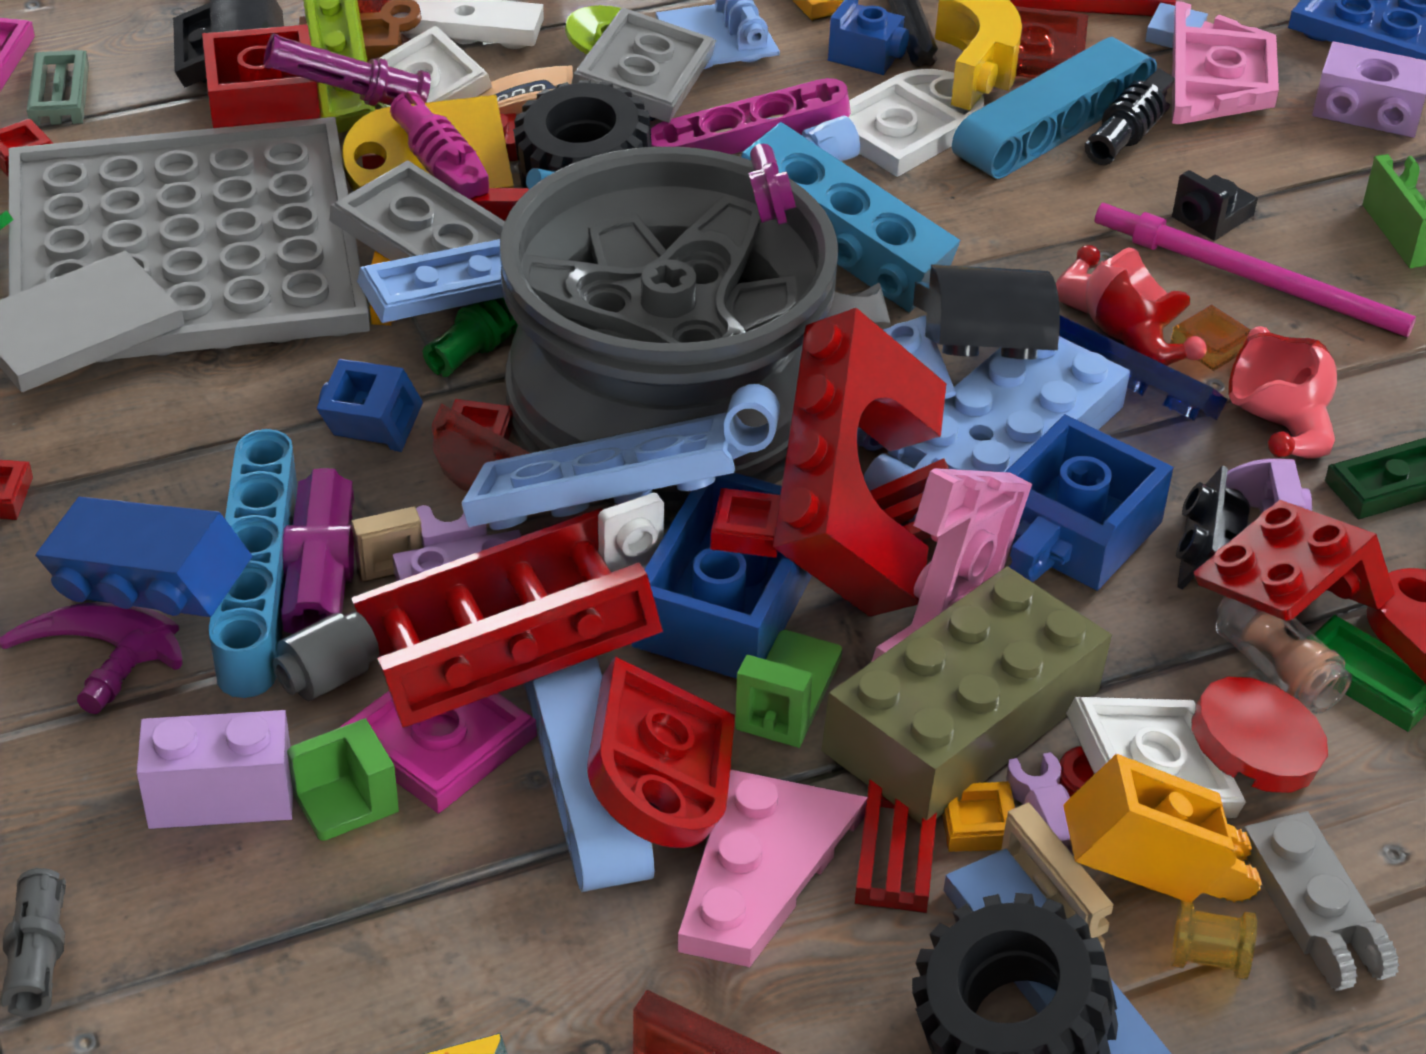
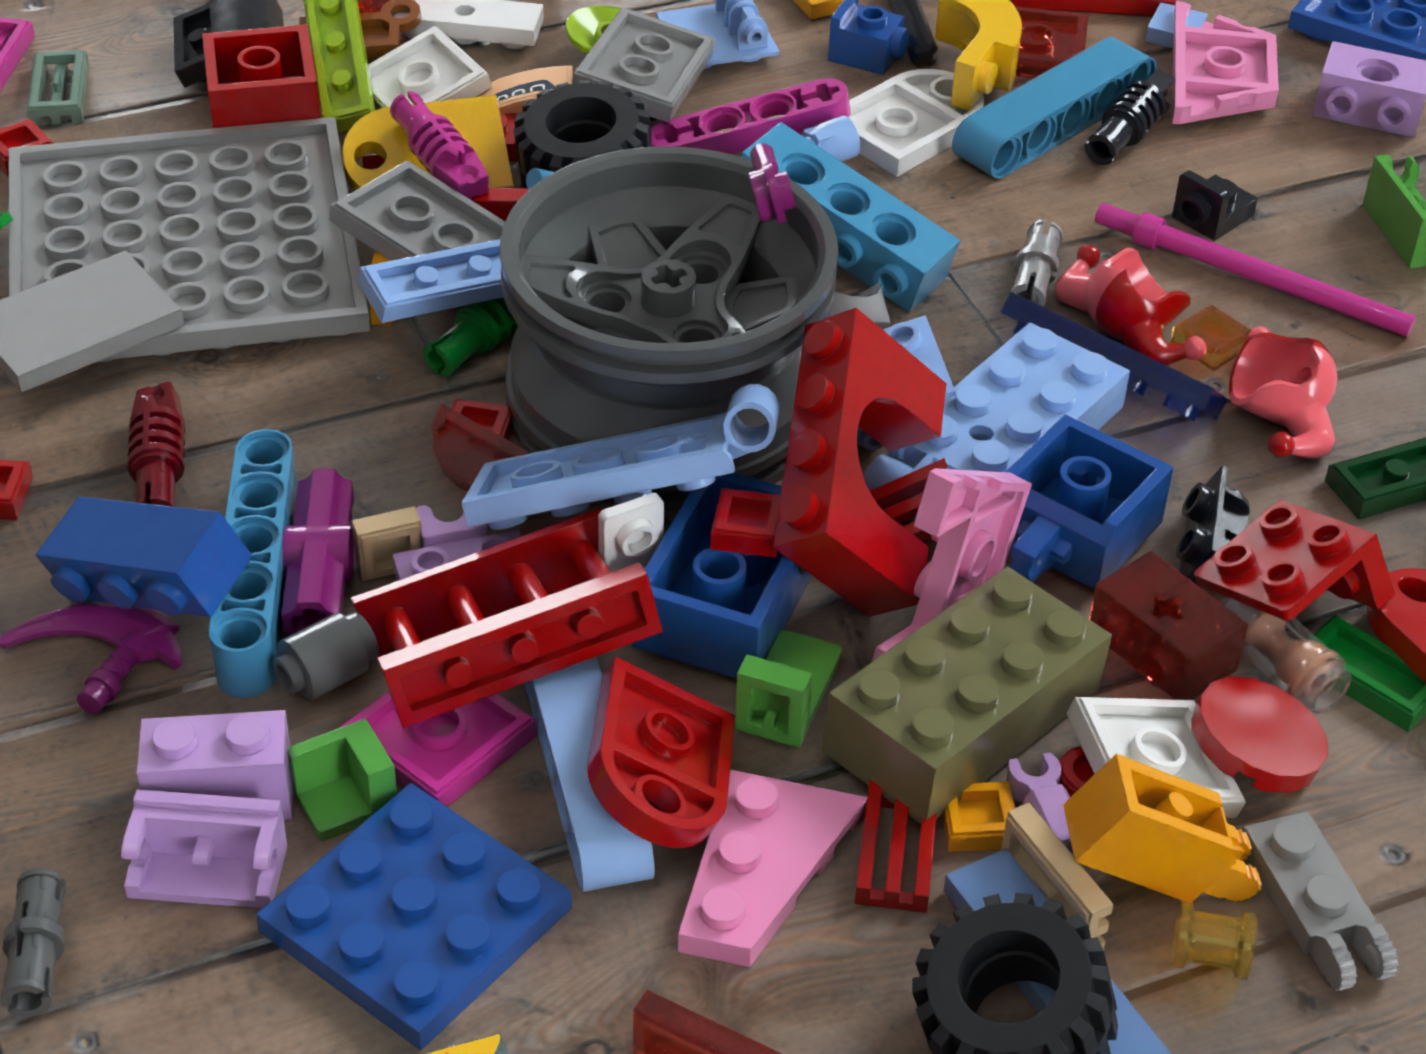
magenta pin [263,33,431,106] -> none
blue brick [316,359,423,452] -> none
black brick [913,264,1060,359] -> none
lavender plate [1226,459,1312,514] -> none
none -> lavender hinge [121,789,288,908]
none -> dark red hinge [127,381,185,507]
none -> blue plate [256,783,572,1051]
none -> light grey pin [1009,219,1063,314]
none -> clear red brick [1089,551,1249,700]

